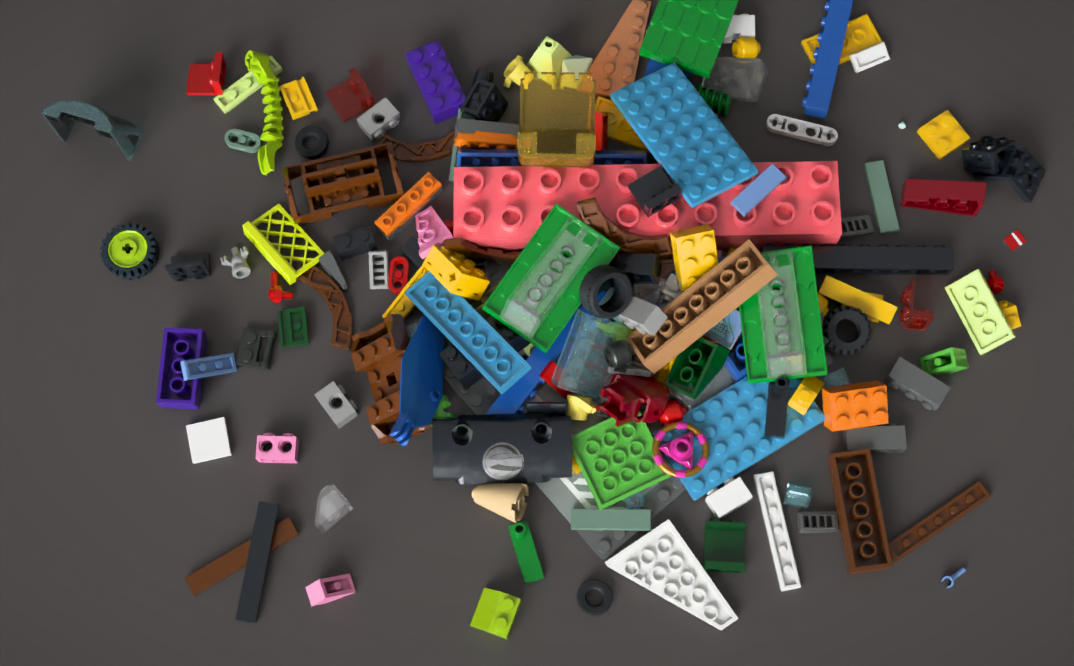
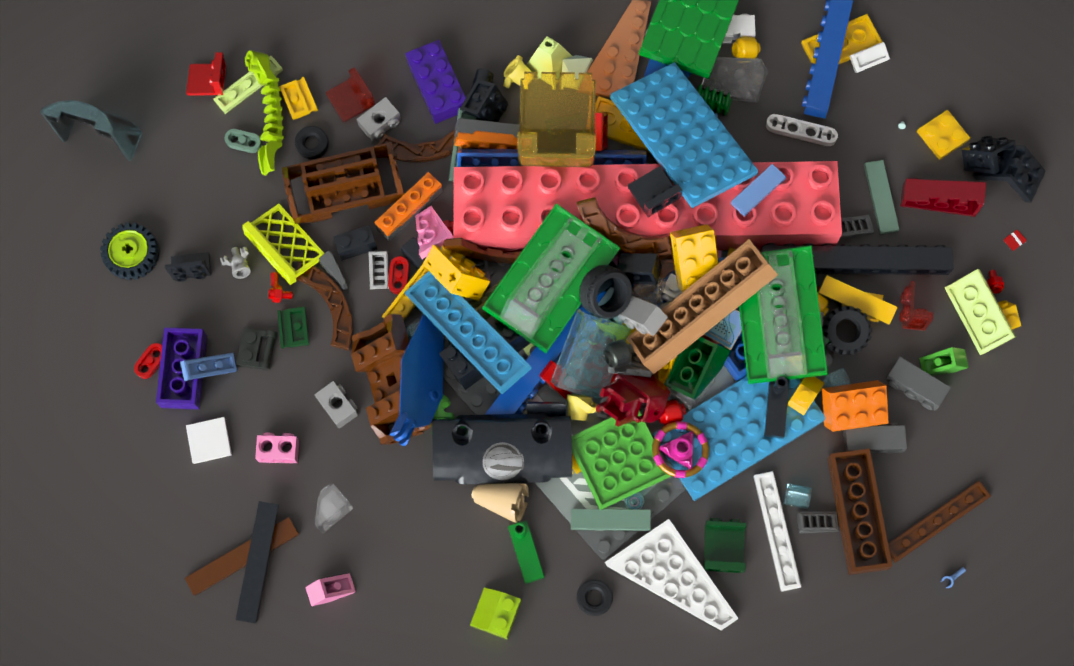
white brick [705,477,753,518] -> none
none -> red plate [134,343,162,379]

